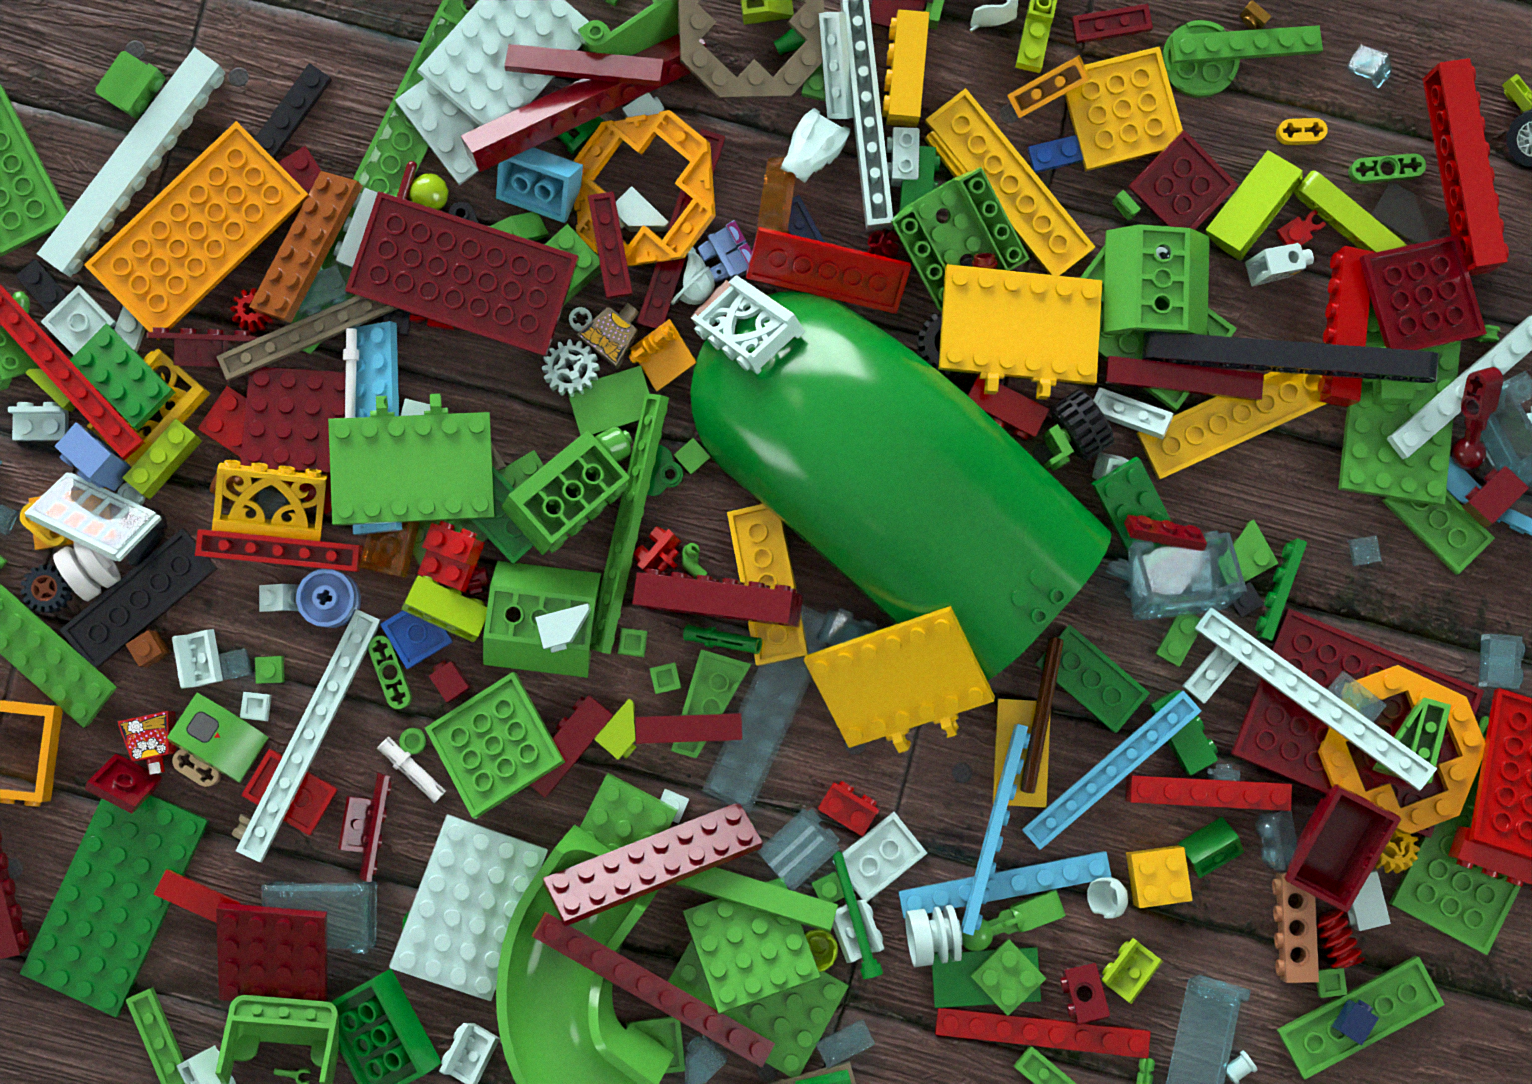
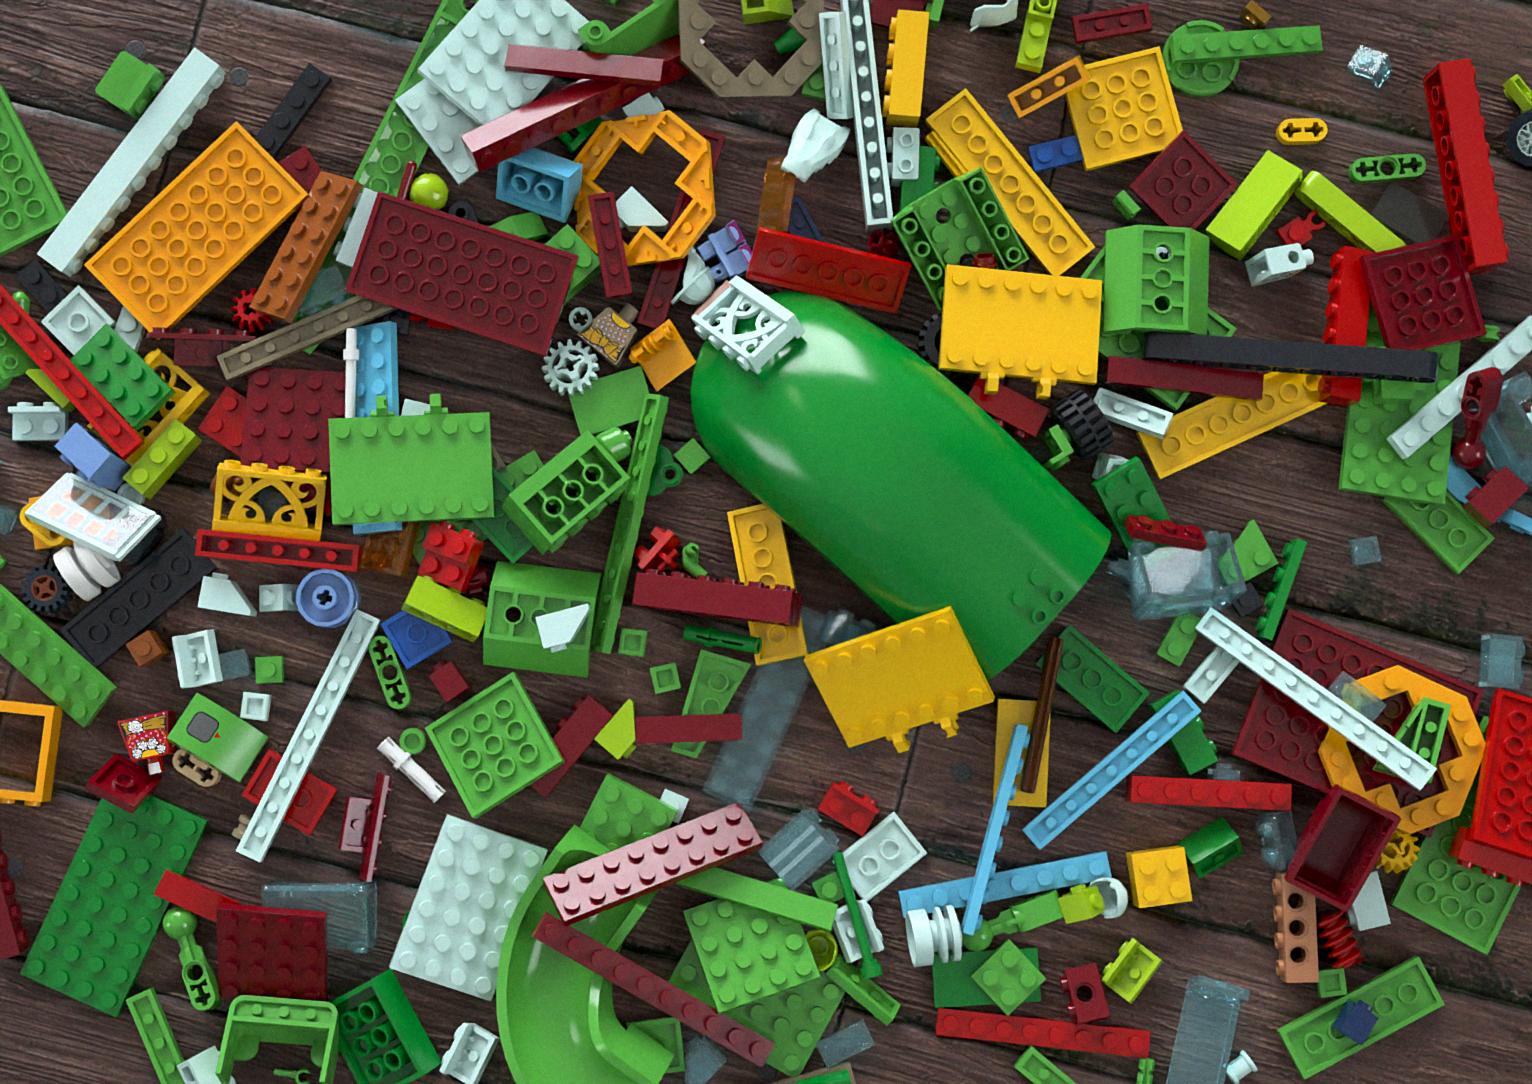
none -> bright green beam [163,906,222,1010]
none -> light aqua slope [198,572,257,617]
none -> bright green plate [825,954,901,1026]
none -> lime brick [1057,884,1106,924]

